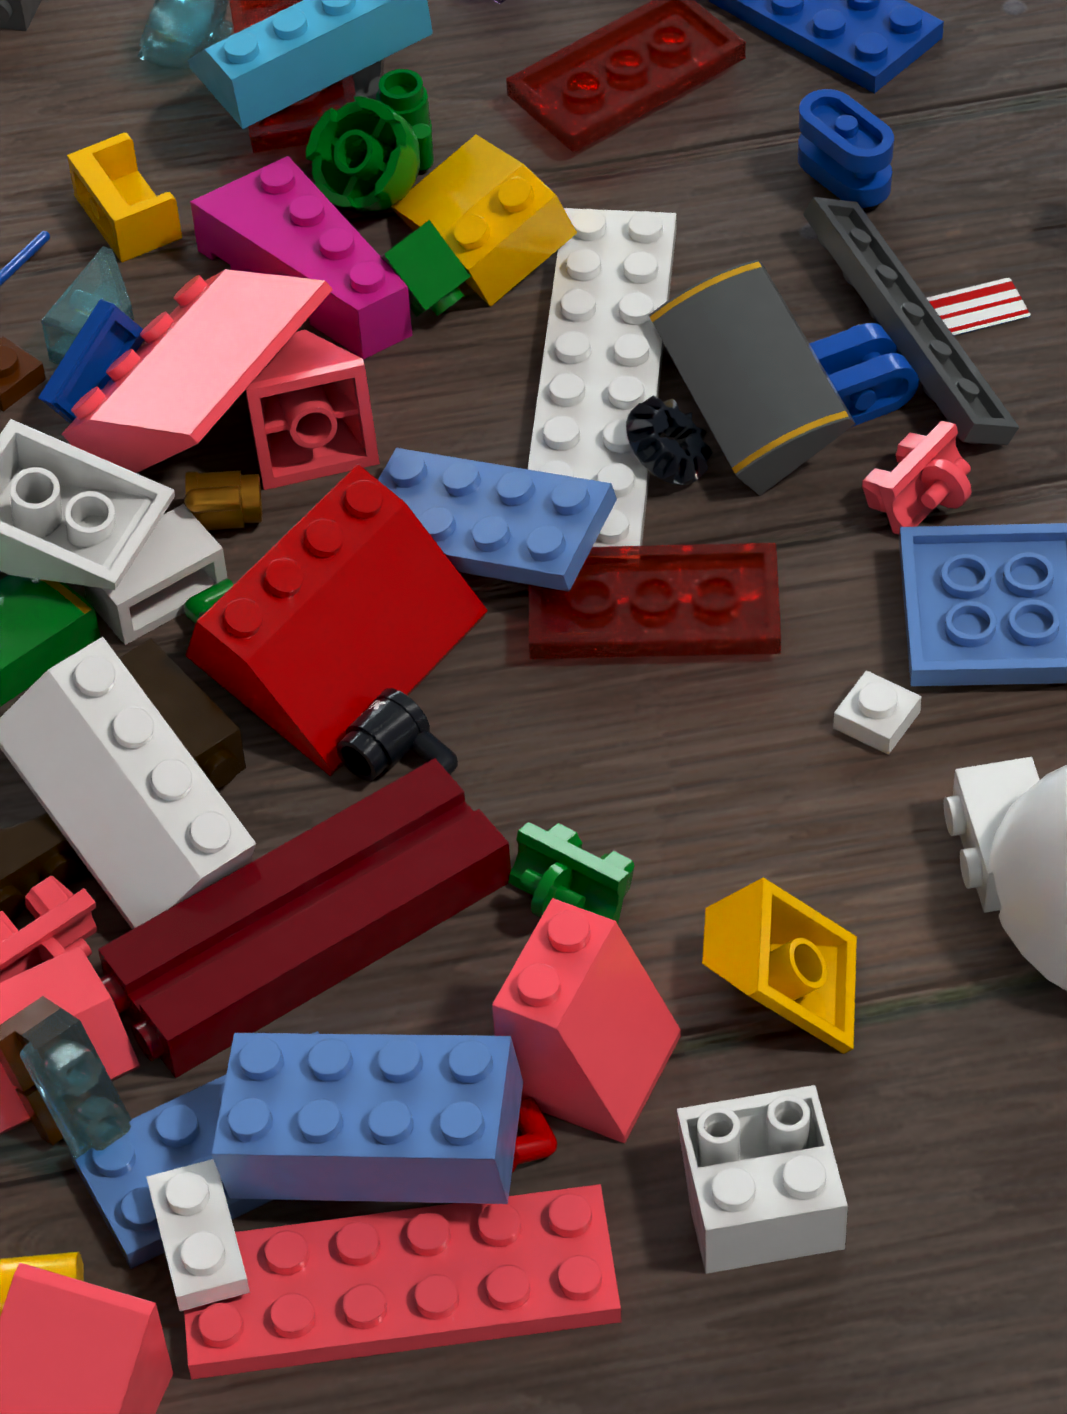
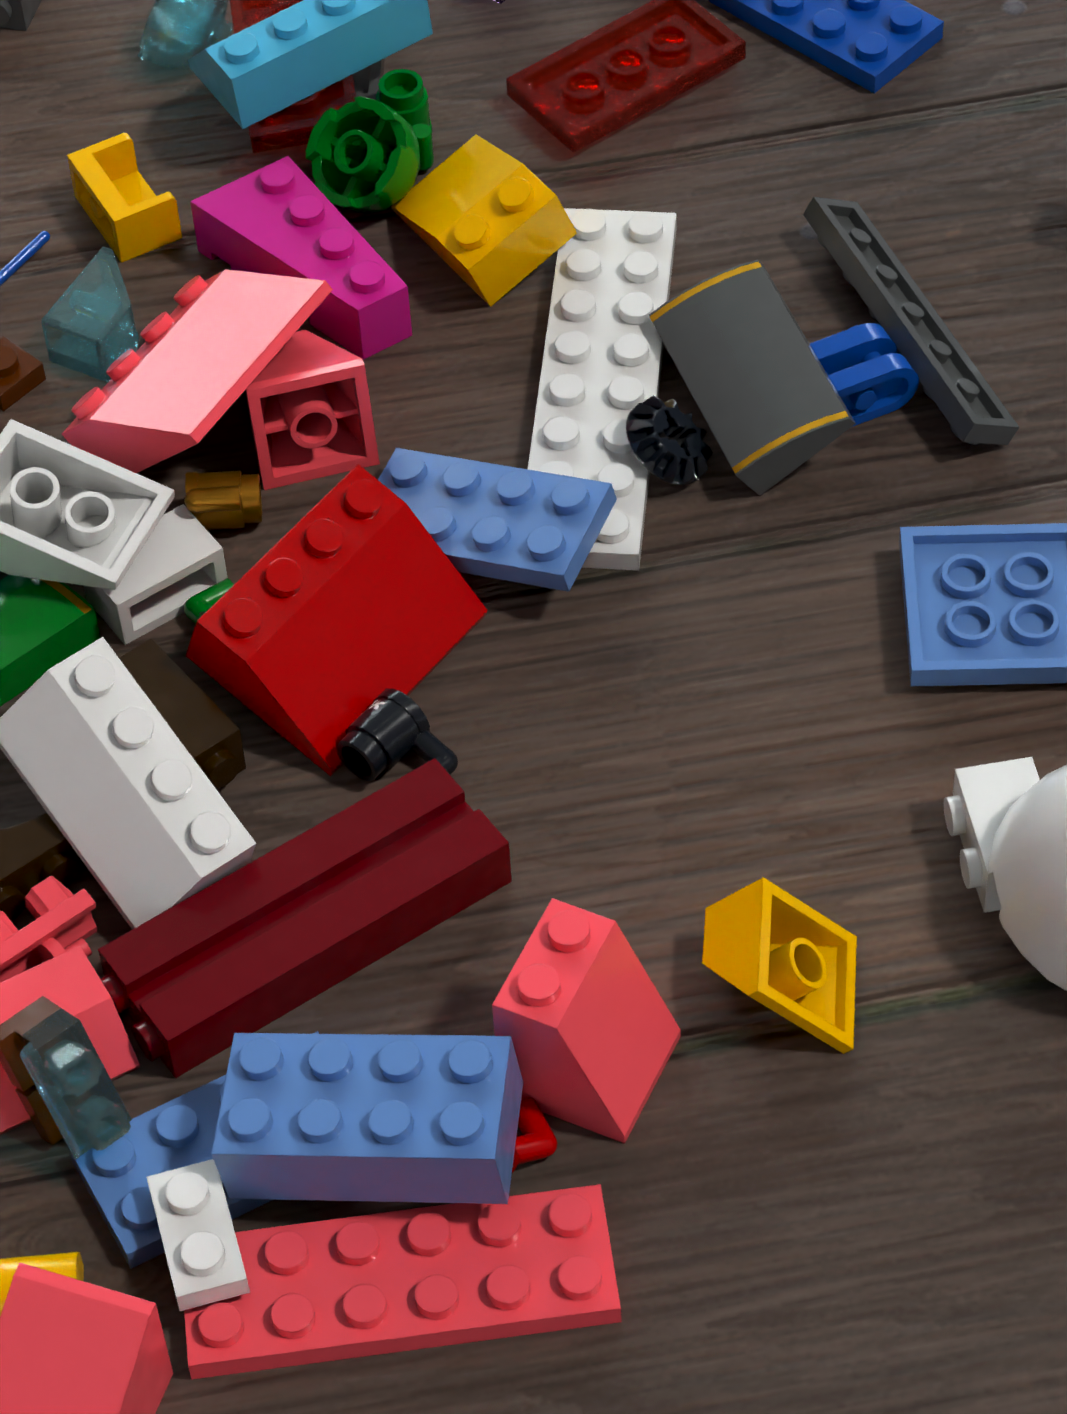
blue tile [38,299,144,424] -> none
green brick [381,220,471,317] -> none
green hips [508,822,635,924] -> none
clear red plate [529,543,781,659] -> none
white slope [677,1085,848,1274] -> none
blue brick [798,89,894,208] -> none
white plate [833,670,922,755] -> none
coral hips [862,421,972,535] -> none
sticker [927,278,1031,336] -> none

